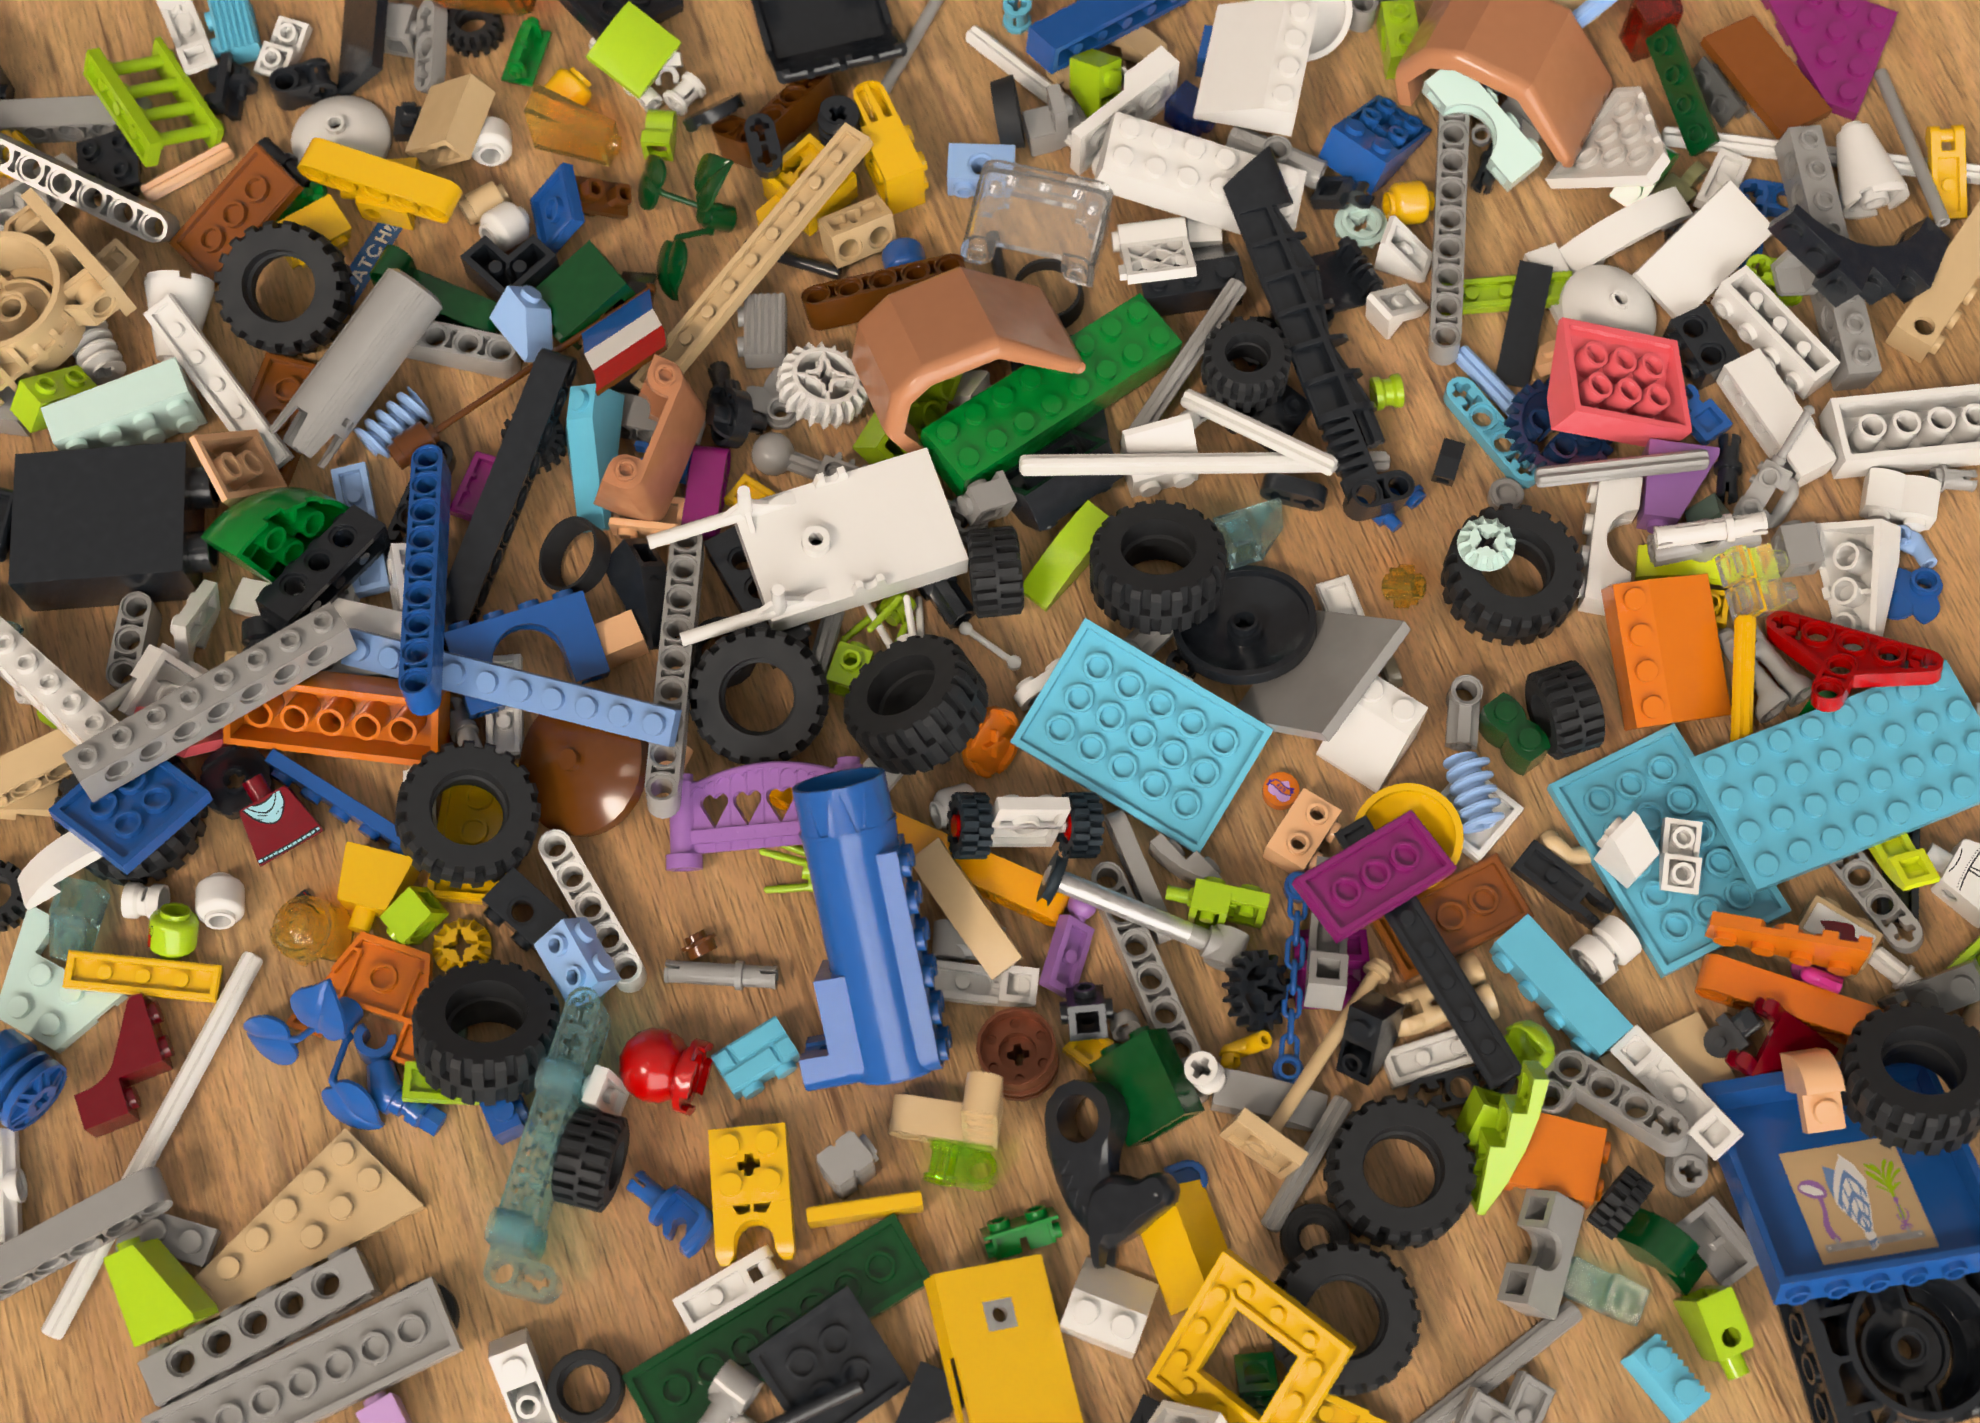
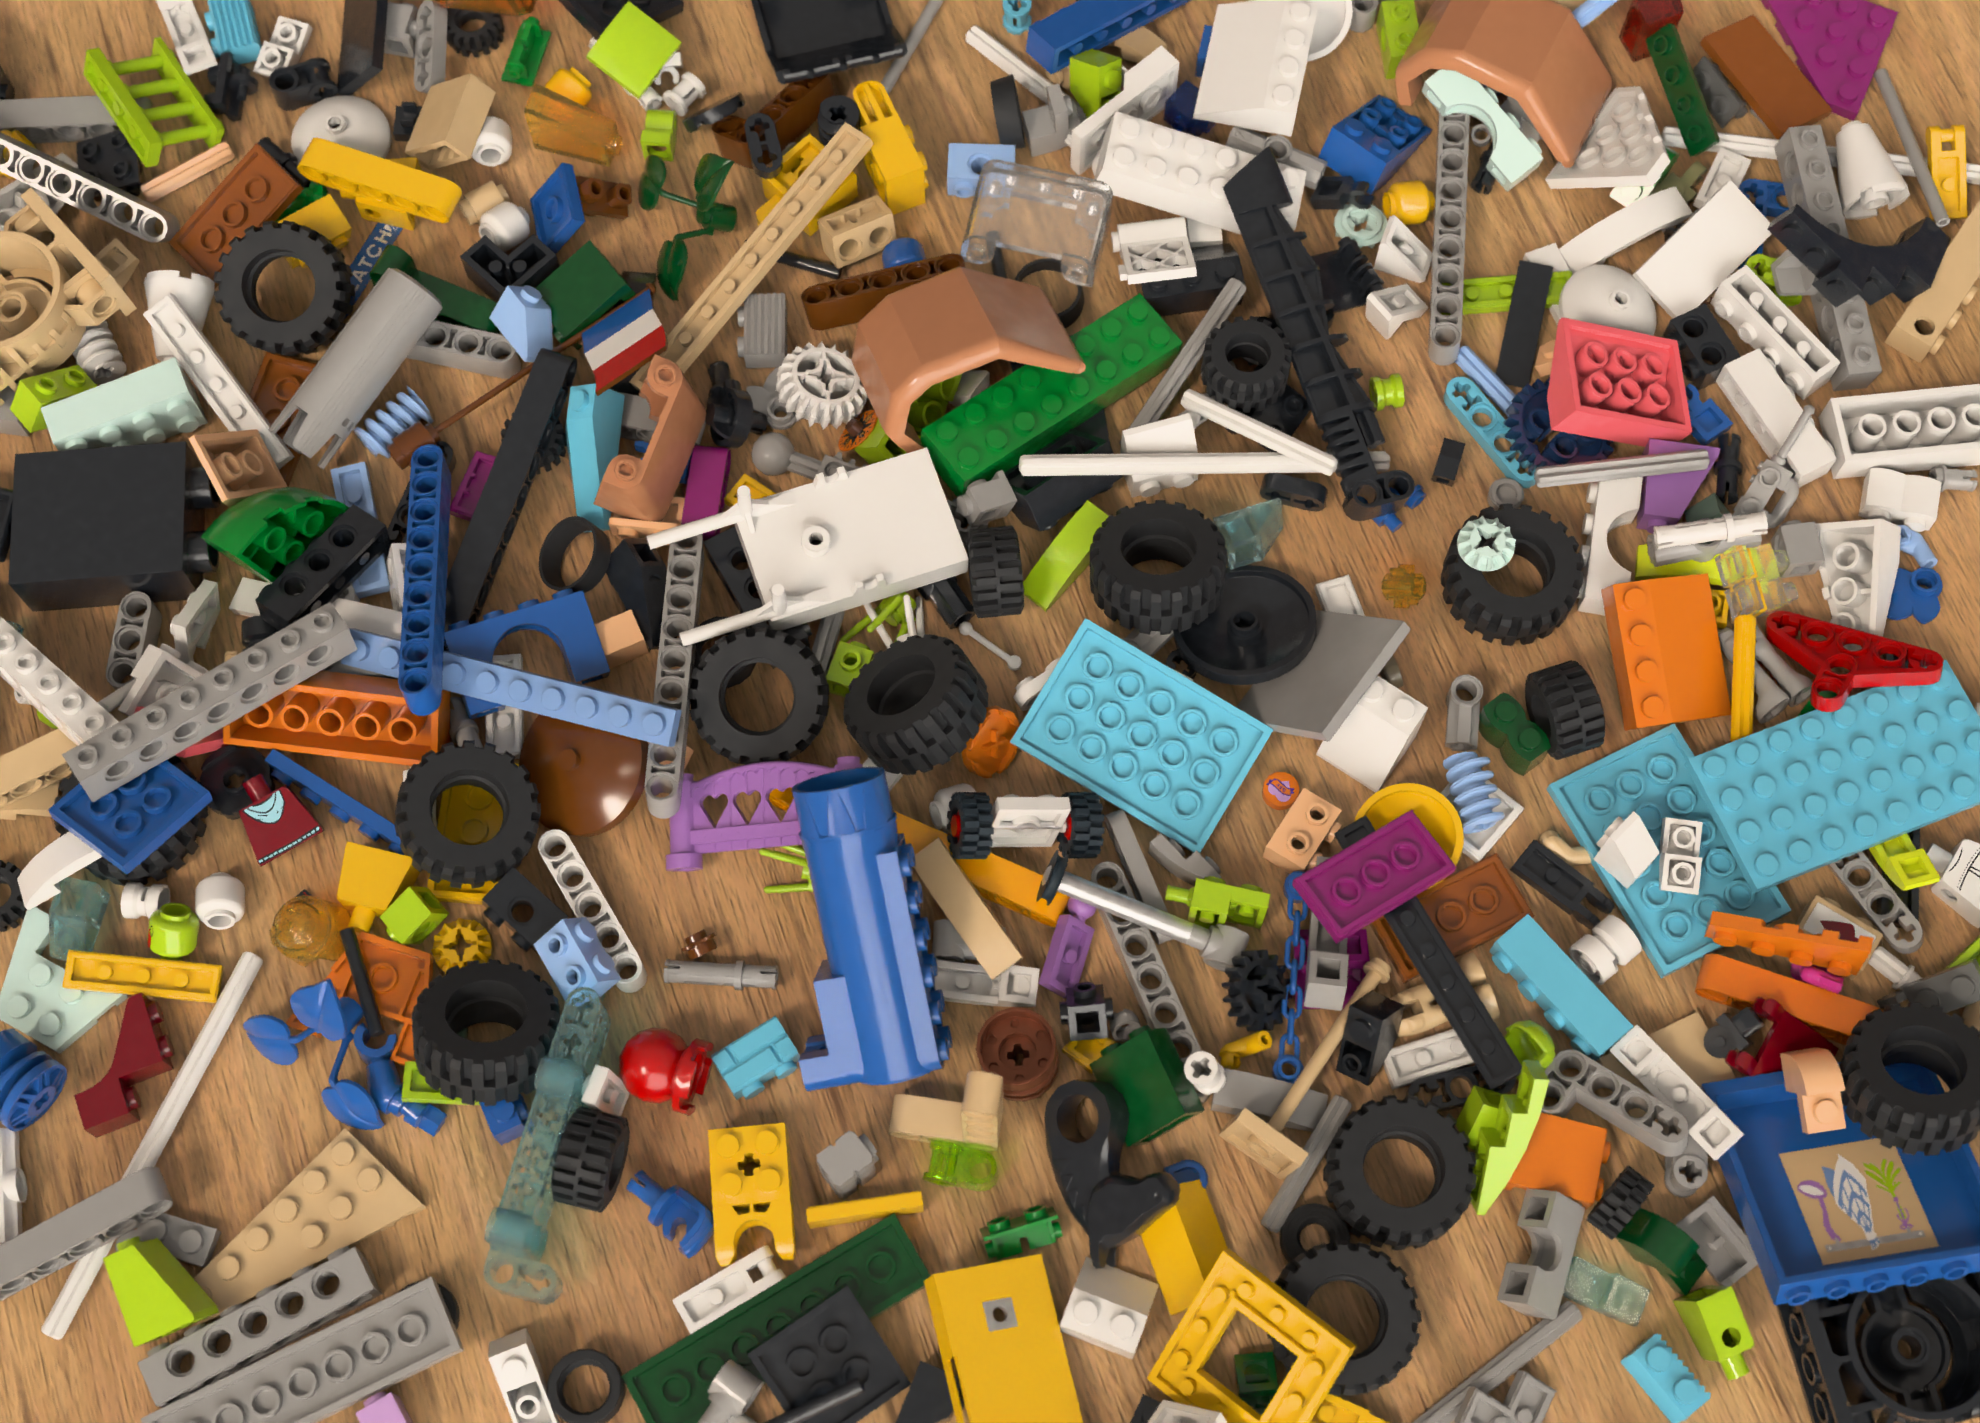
none -> black bar [339,927,385,1037]
none -> piece [838,410,878,452]

